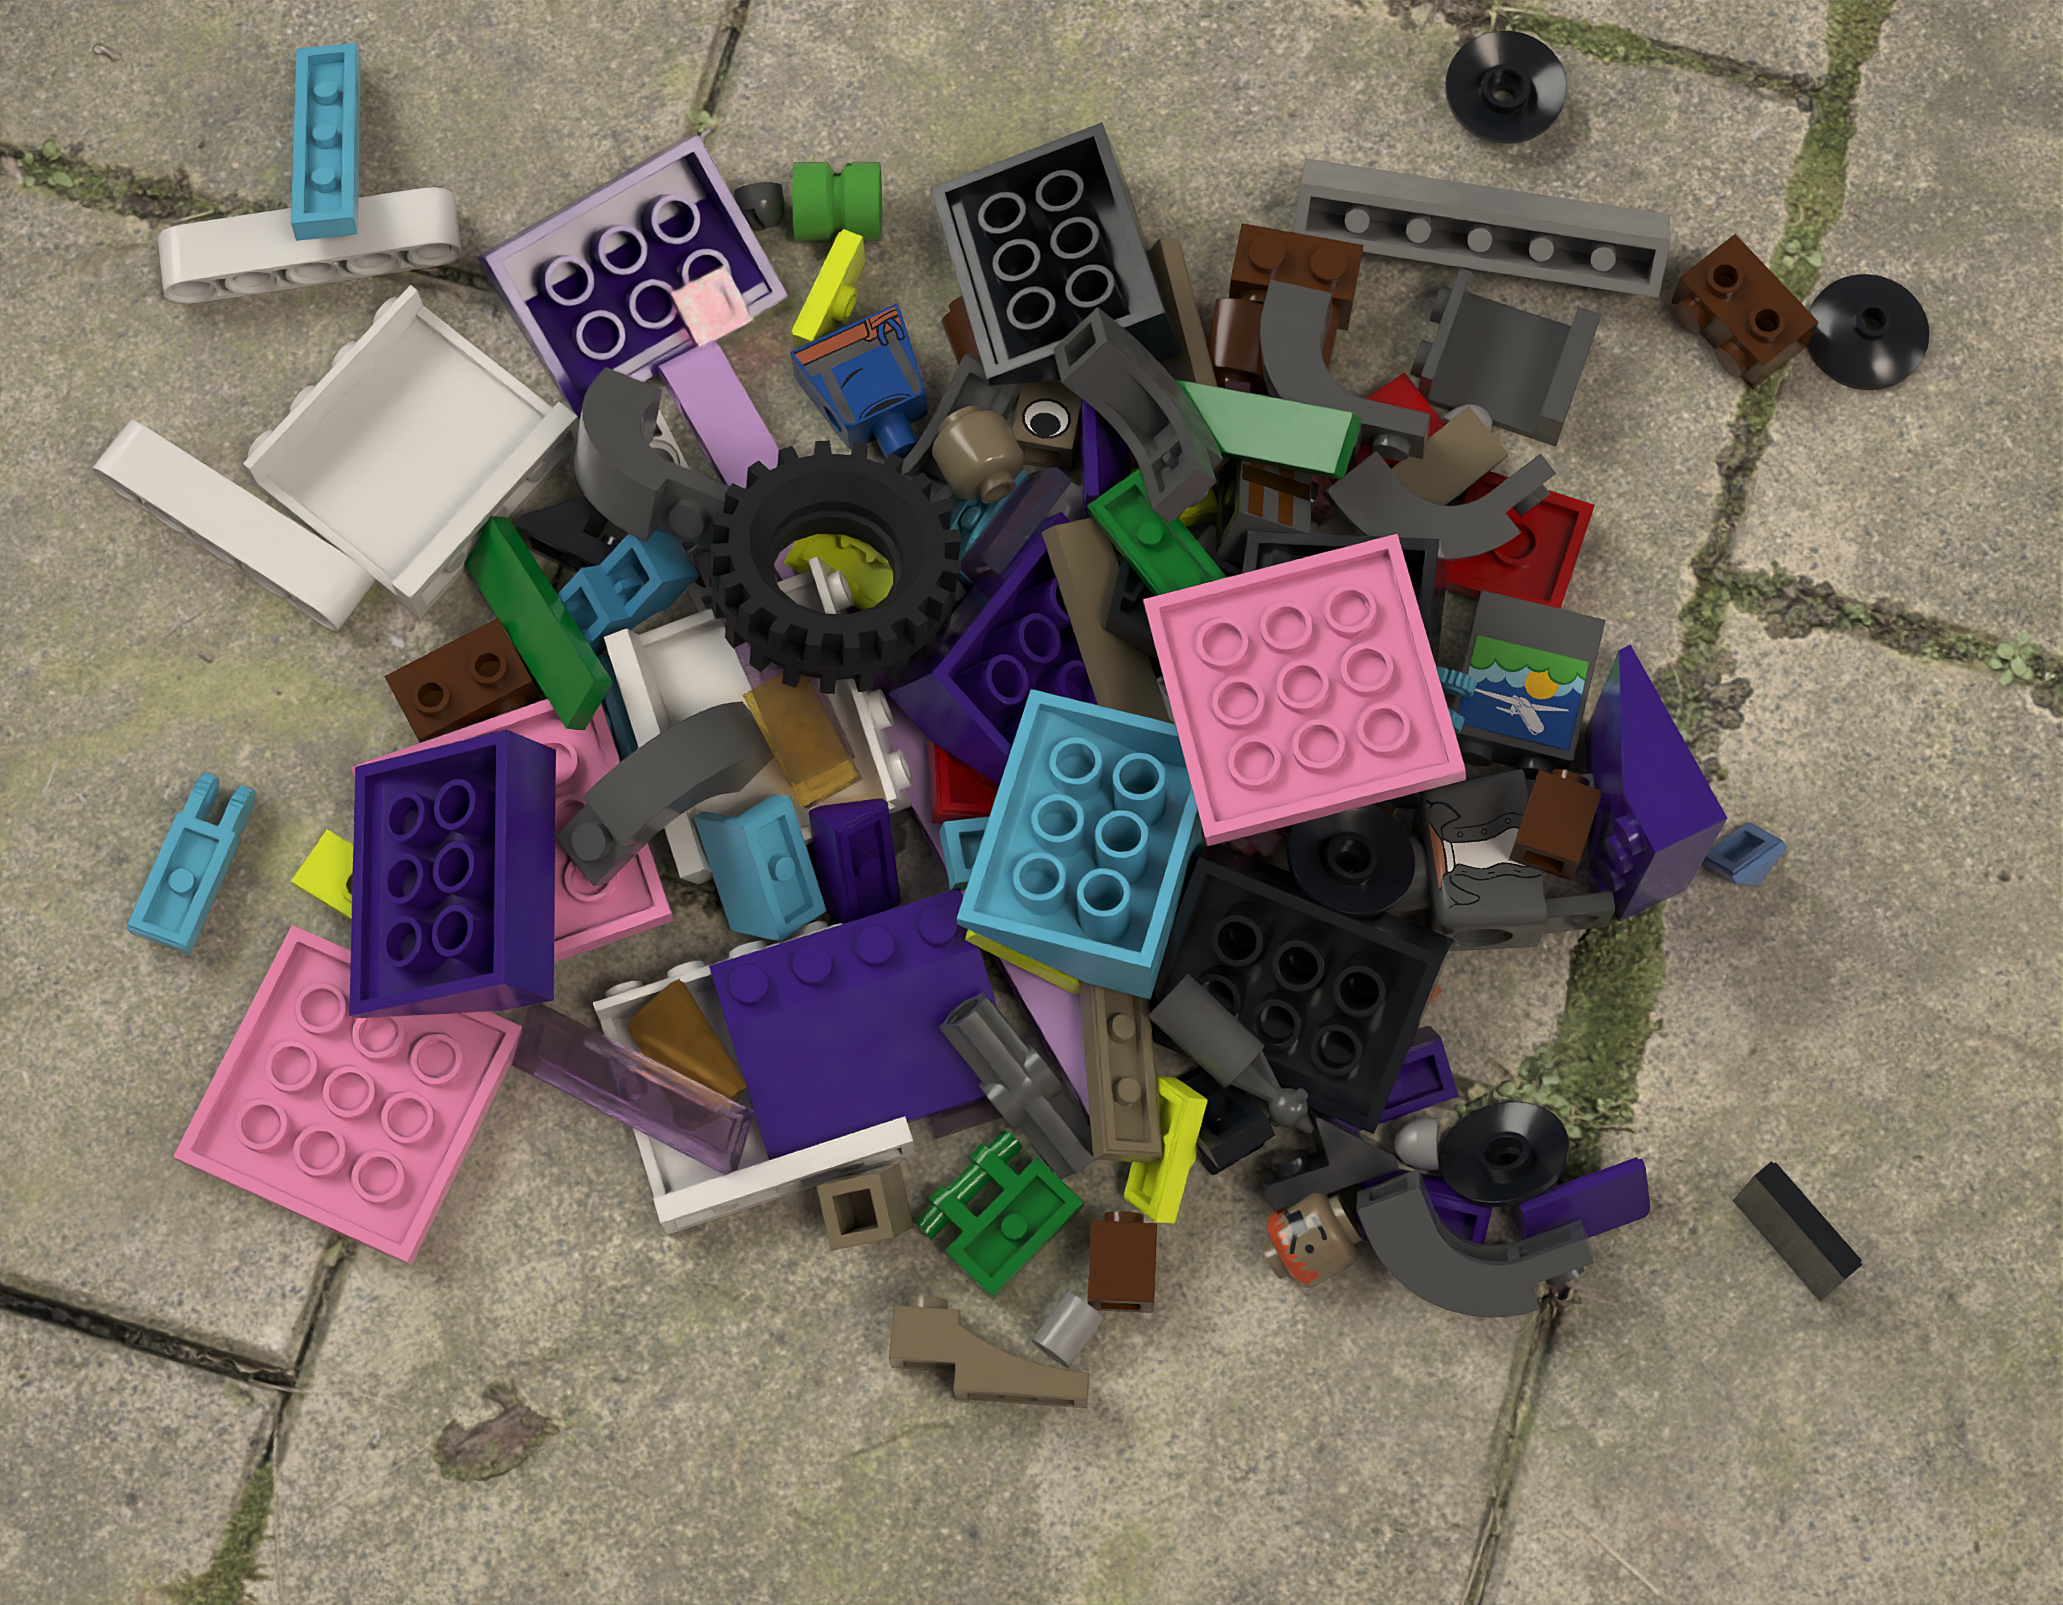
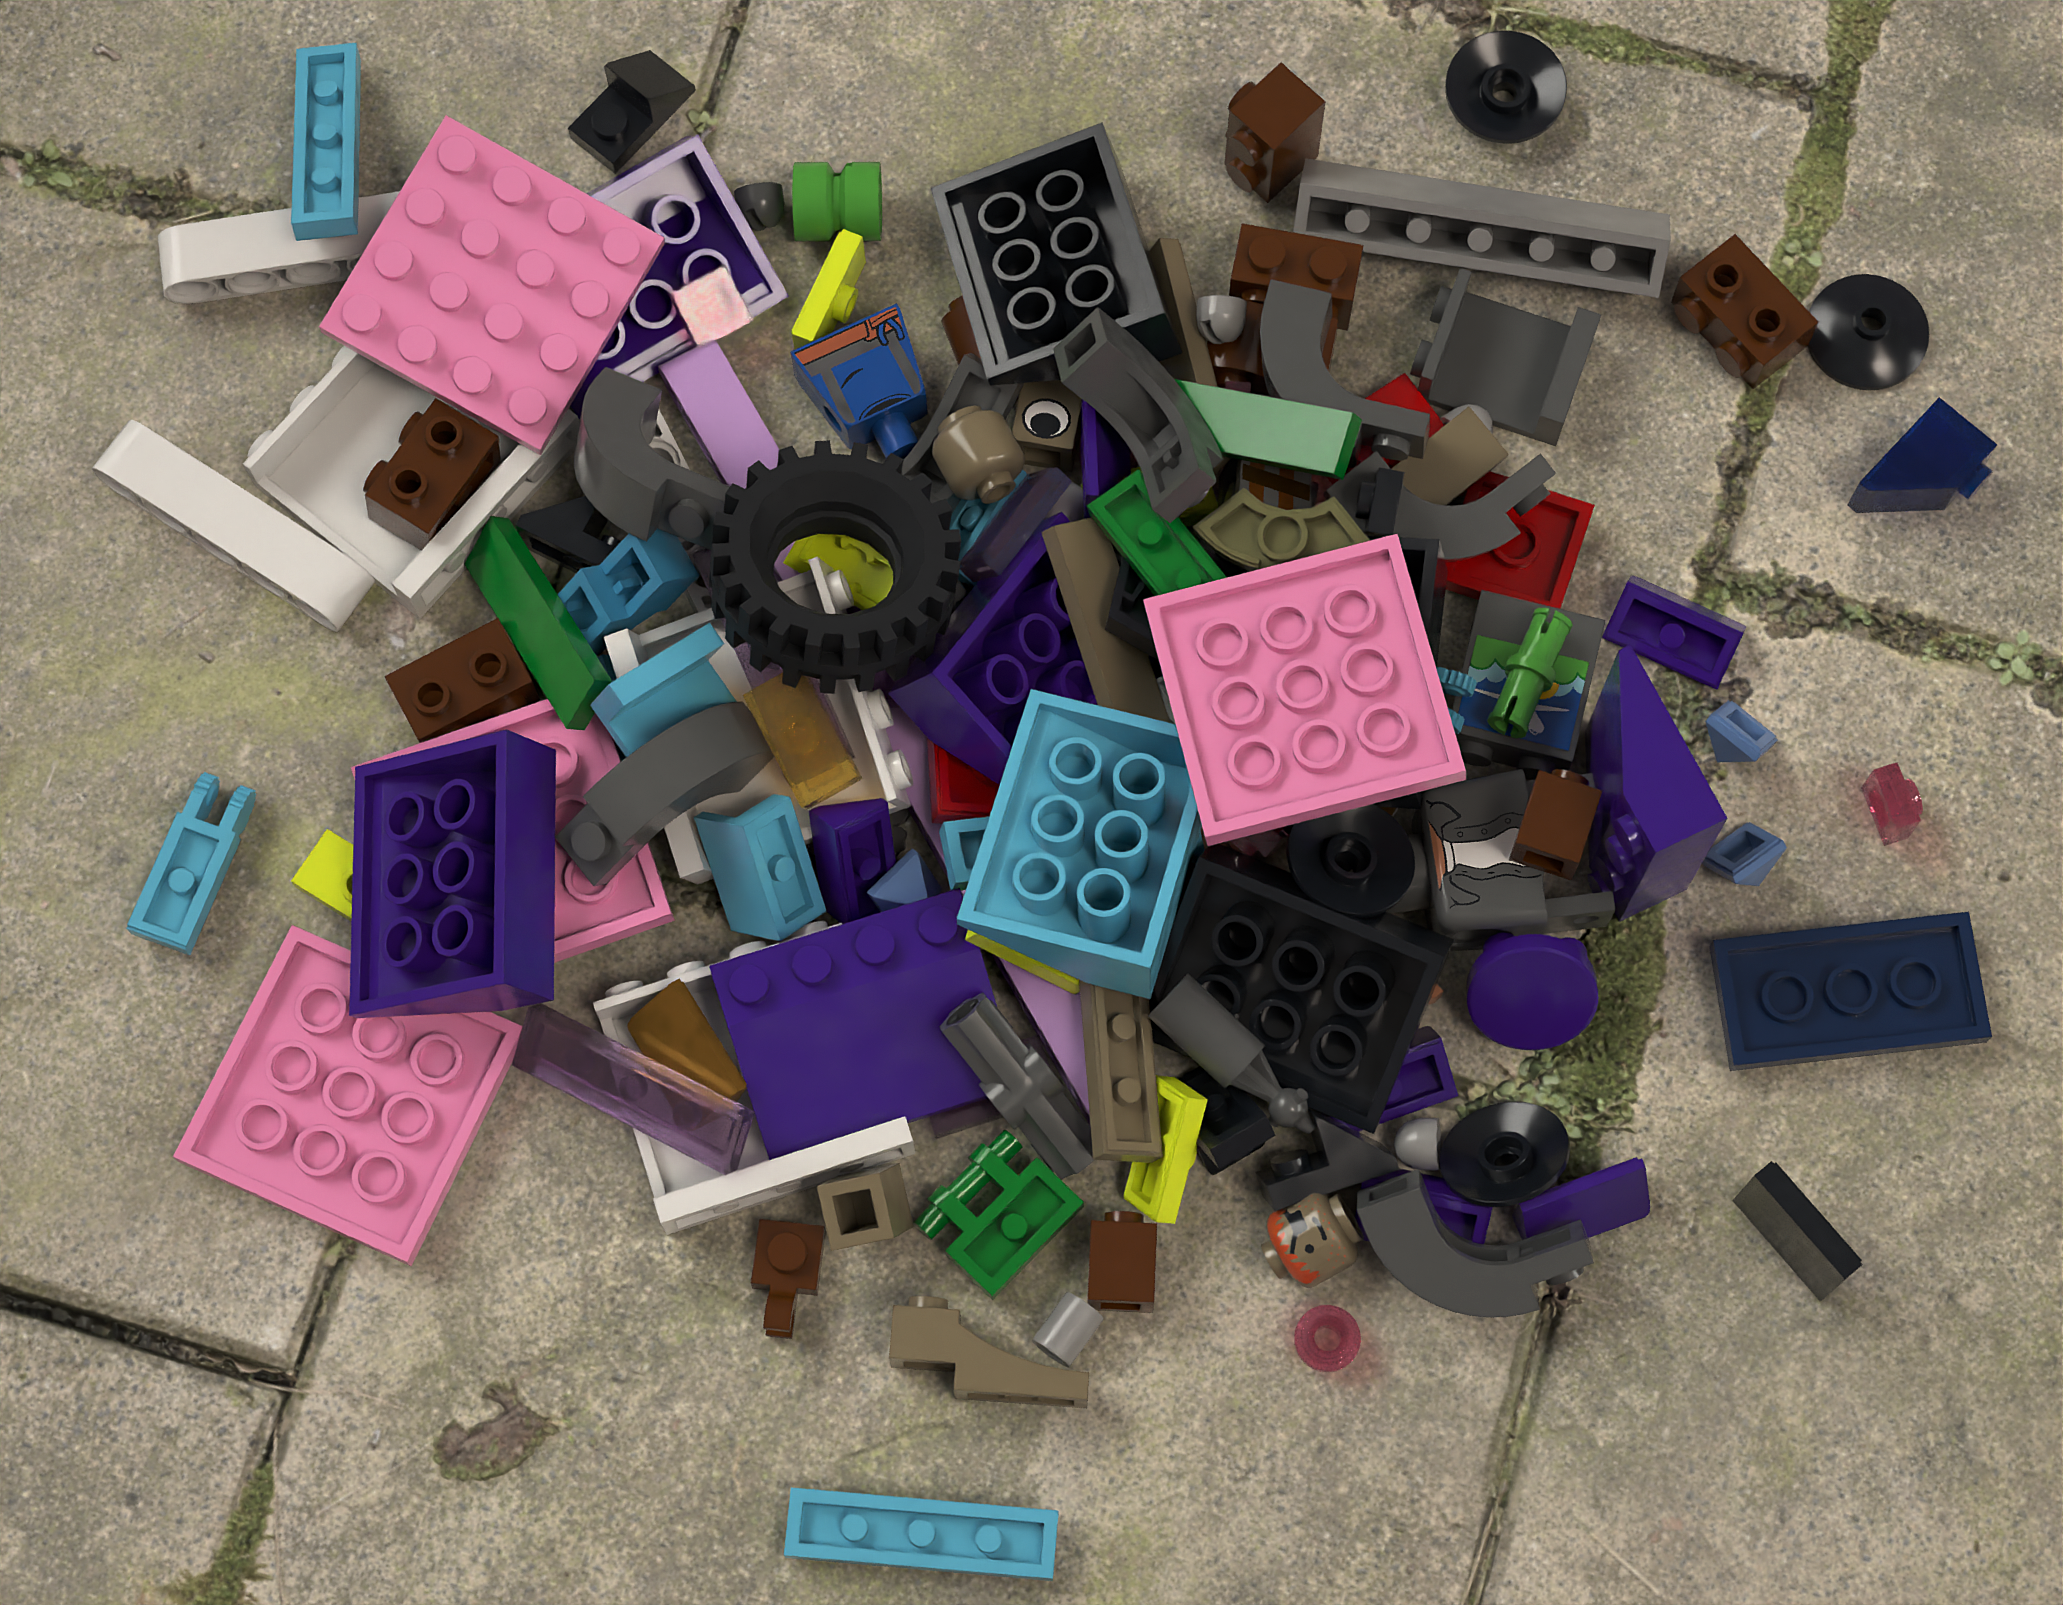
none -> bright pink plate [319,115,665,455]
none -> reddish brown brick [363,398,501,551]
none -> black slope [568,50,696,174]
none -> medium azure panel [590,622,737,757]
none -> reddish brown plate [751,1219,826,1339]
none -> medium azure plate [784,1487,1059,1581]
none -> medium blue slope [867,848,942,912]
none -> olive tile [1193,488,1370,572]
none -> light grey hinge [1196,295,1247,344]
none -> reddish brown brick [1224,62,1326,203]
none -> clear pink plate [1294,1305,1361,1372]
none -> black plate [1355,467,1405,537]
none -> dark purple tile [1466,933,1599,1050]
none -> bright green pin [1487,608,1573,738]
none -> dark purple slope [1602,575,1746,689]
none -> medium blue slope [1705,700,1778,762]
none -> dark blue plate [1709,912,1992,1071]
none -> clear blue slope [1847,397,1997,513]
none -> clear pink plate [1861,762,1923,846]

